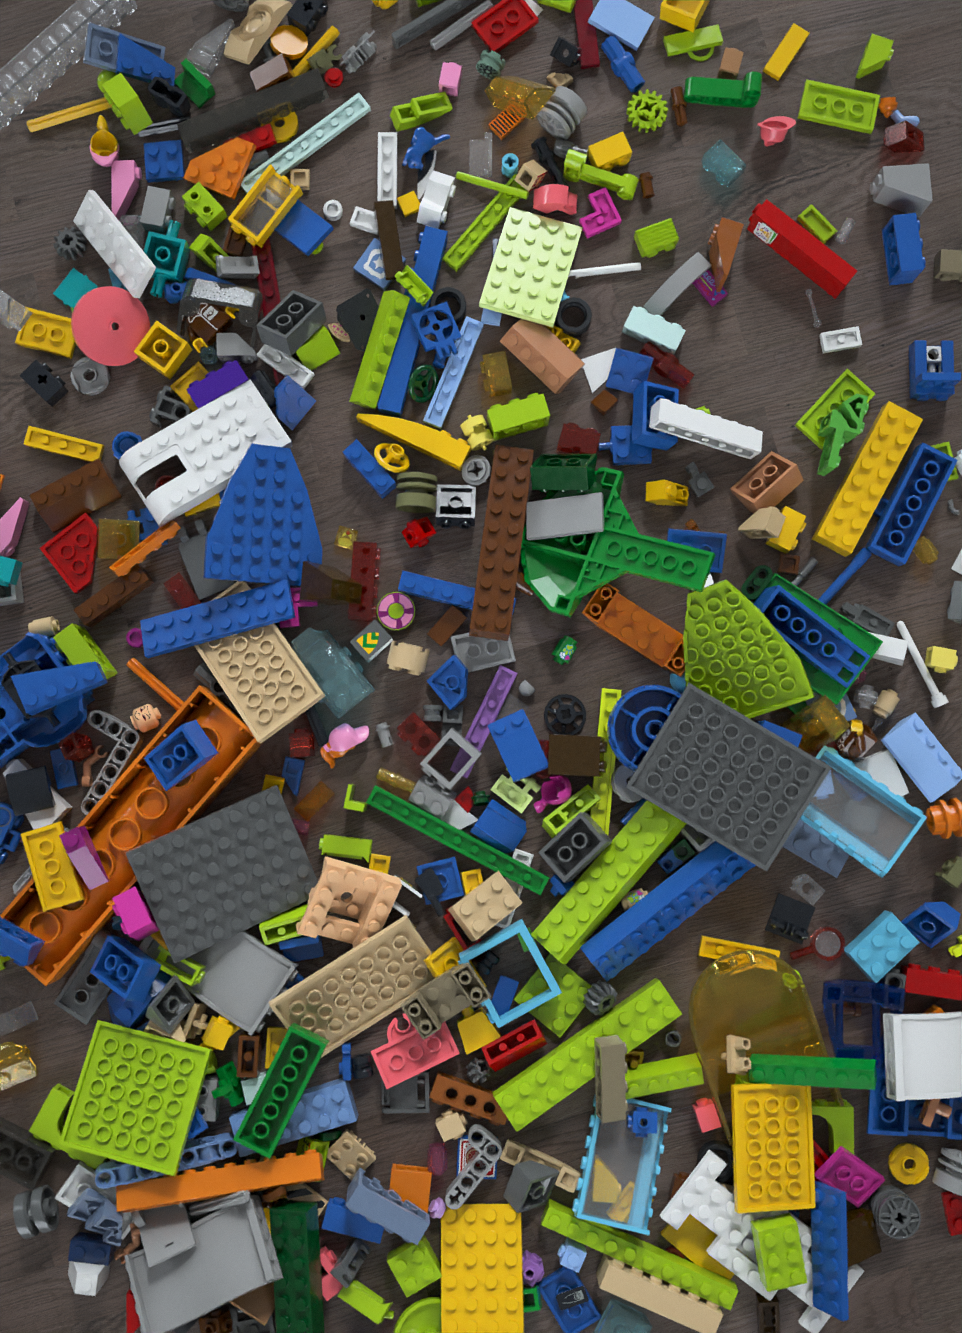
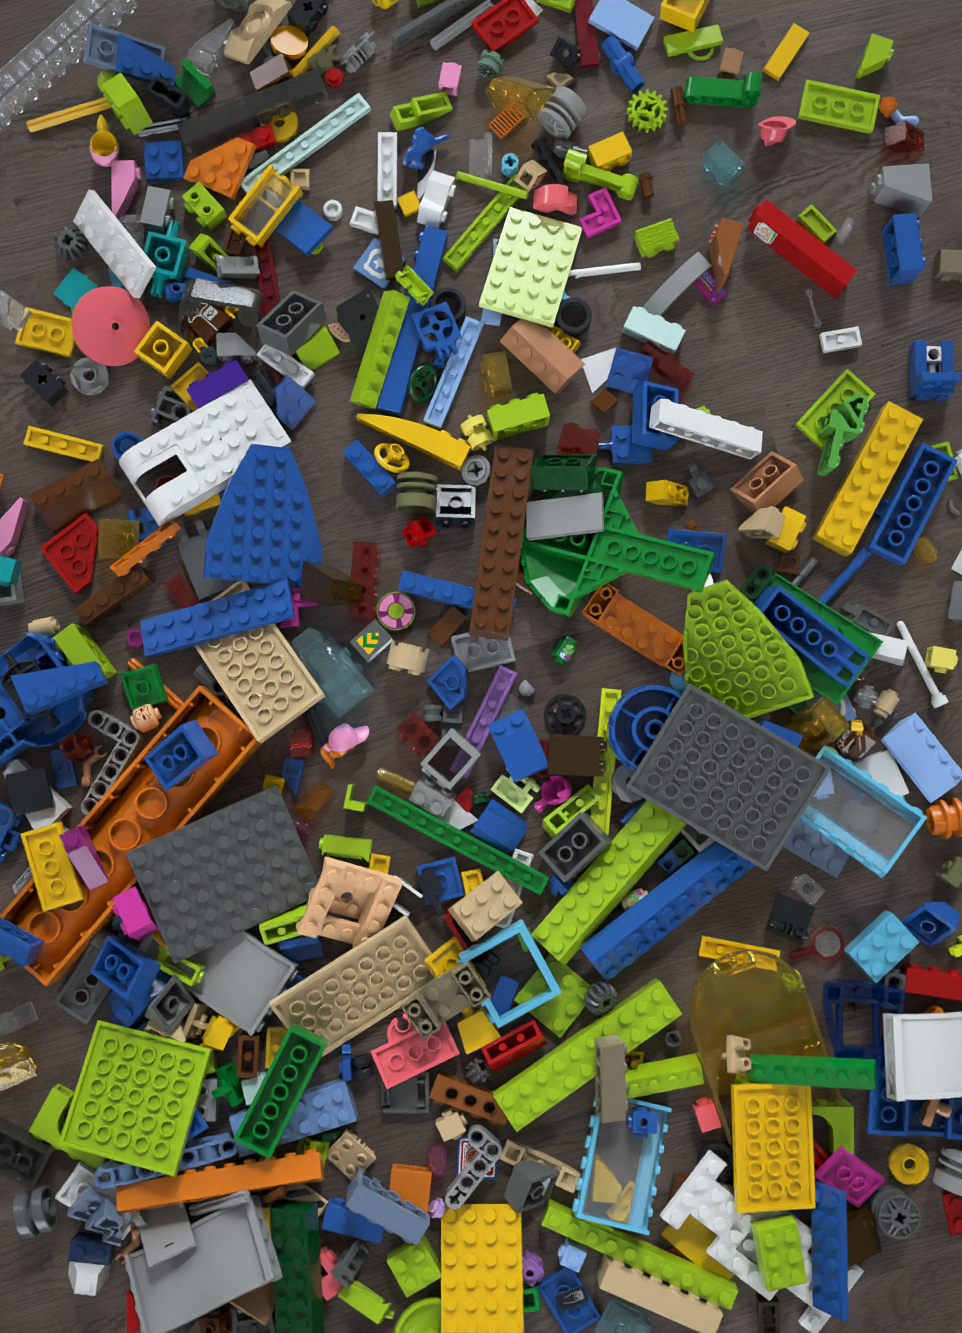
clear yellow tile [334,526,358,550] -> none
light grey pin [375,722,394,748] -> none
none -> green tile [119,663,168,711]

